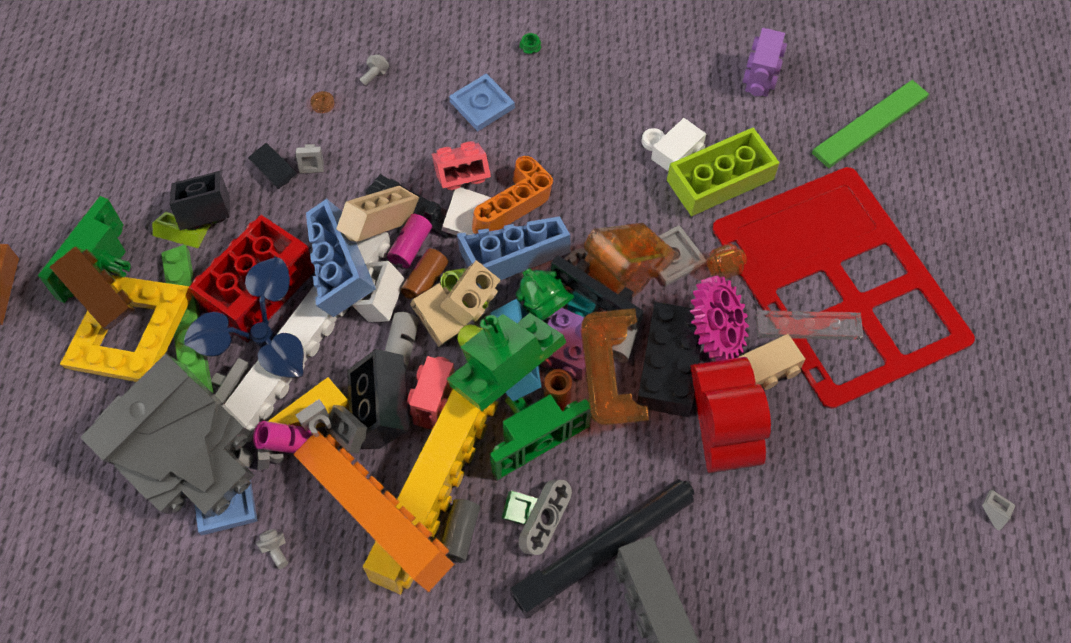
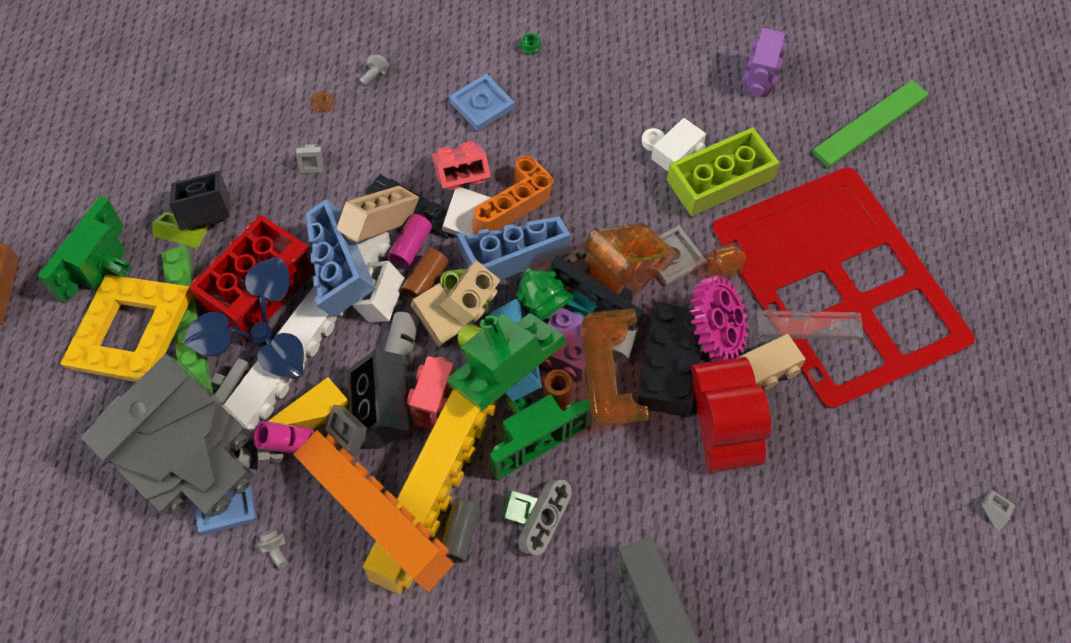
reddish brown brick [50,246,135,330] -> none
black slope [248,143,297,189] -> none
light grey tile [296,399,331,437] -> none
black brick [510,479,695,619] -> none

